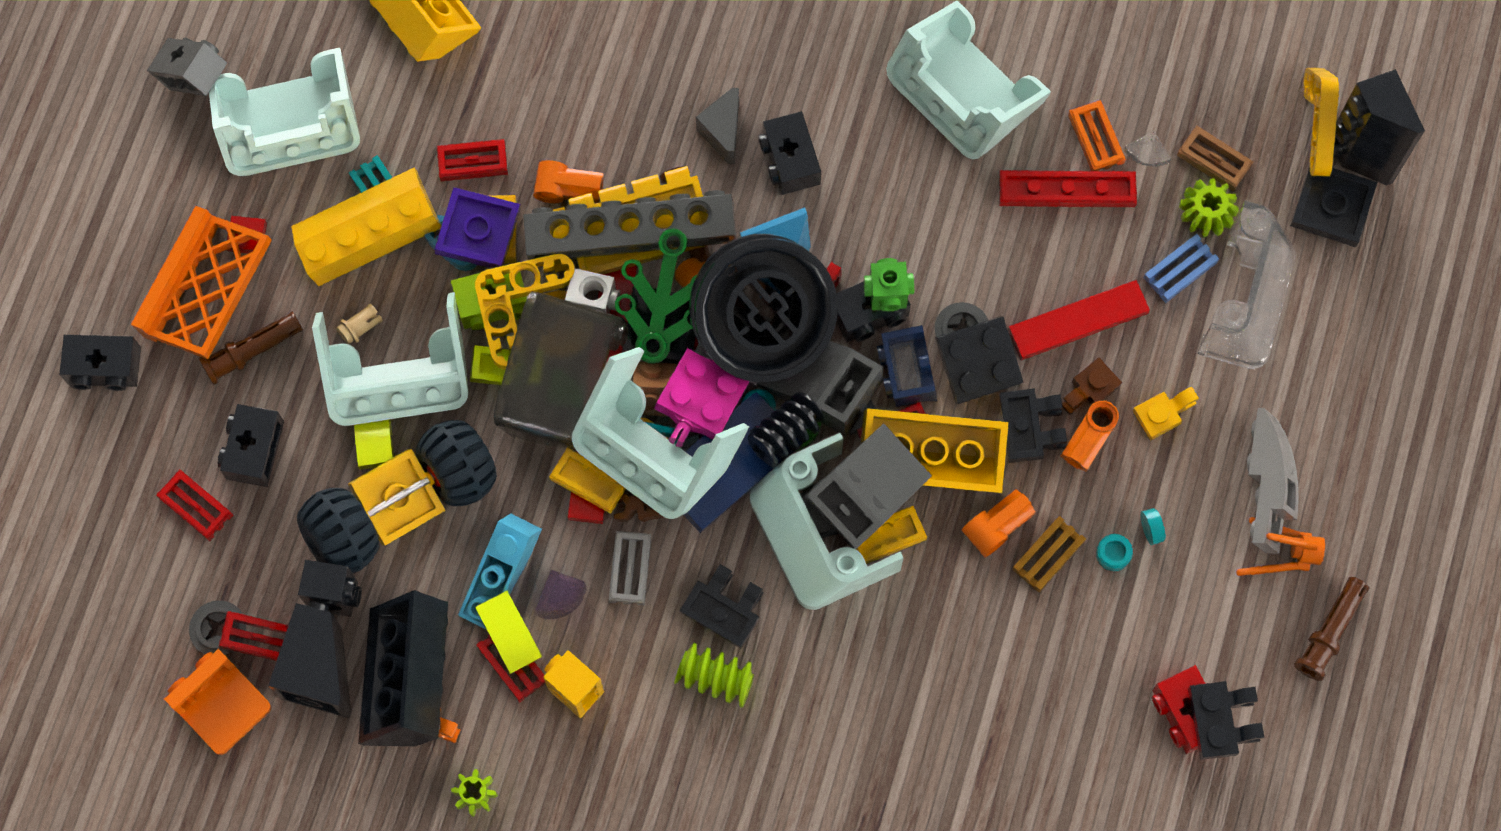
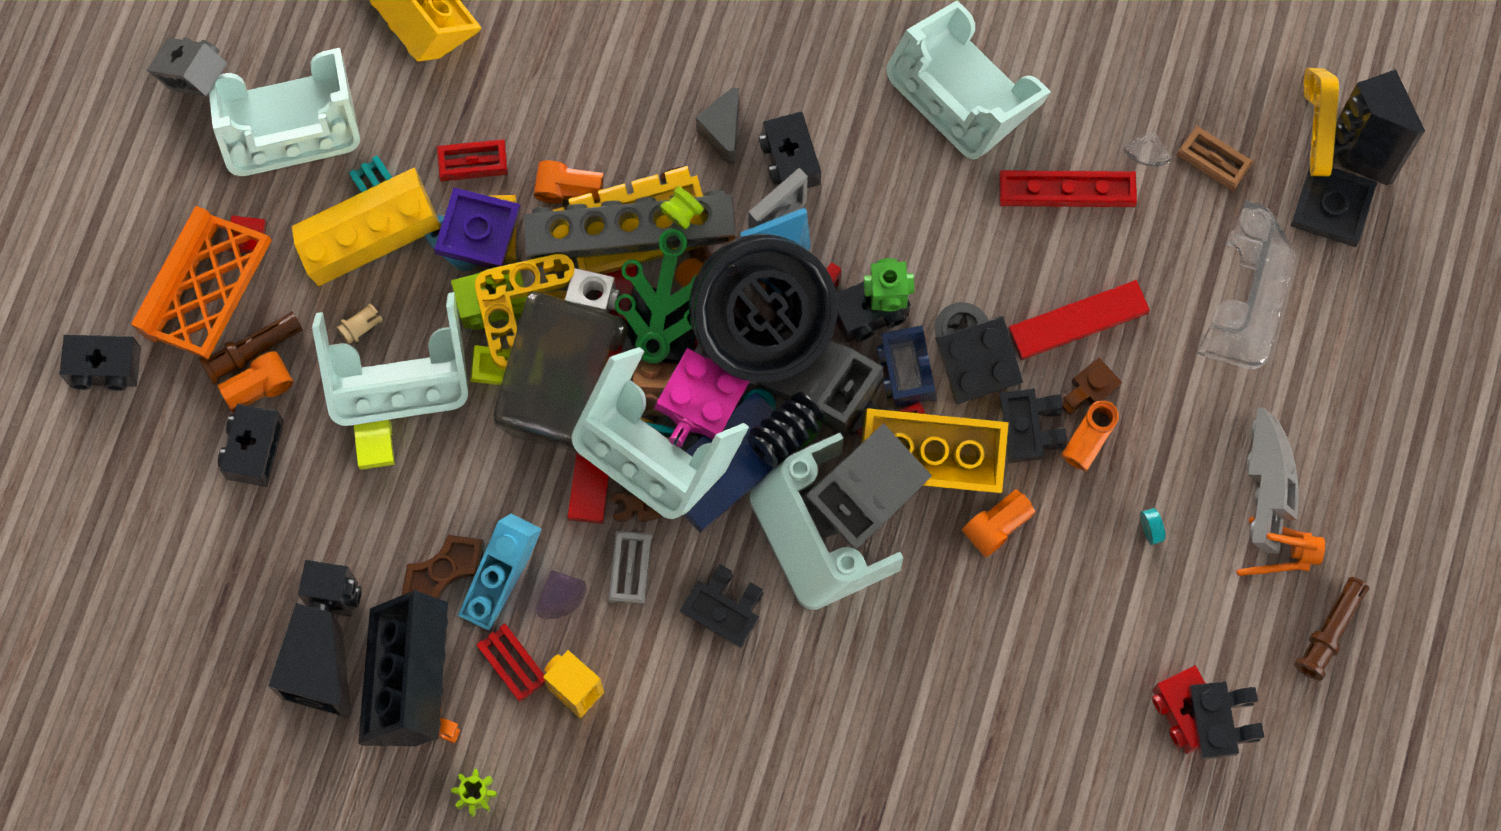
red tile [156,469,234,542] -> none
orange bracket [164,649,272,755] -> none
dark grey gear [189,600,246,656] -> none
red tile [218,611,289,661] -> none
black plate [297,420,497,573] -> none
neon yellow slope [475,590,542,674] -> none
yellow plate [549,447,626,514] -> none
lime piece [674,642,754,708] -> none
yellow plate [856,506,927,564] -> none
pearl gold tile [1012,516,1086,592] -> none
orange tile [1068,100,1126,171] -> none
teal tile [1096,534,1133,571] -> none
yellow plate [1133,387,1199,441] -> none
medium blue tile [1143,234,1219,303] -> none
lime gear [1179,178,1239,238] -> none
none -> orange piece [217,351,294,413]
none -> reddish brown tile [402,535,484,599]
none -> lime wheel [659,186,704,230]
none -> light grey tile [748,168,808,229]

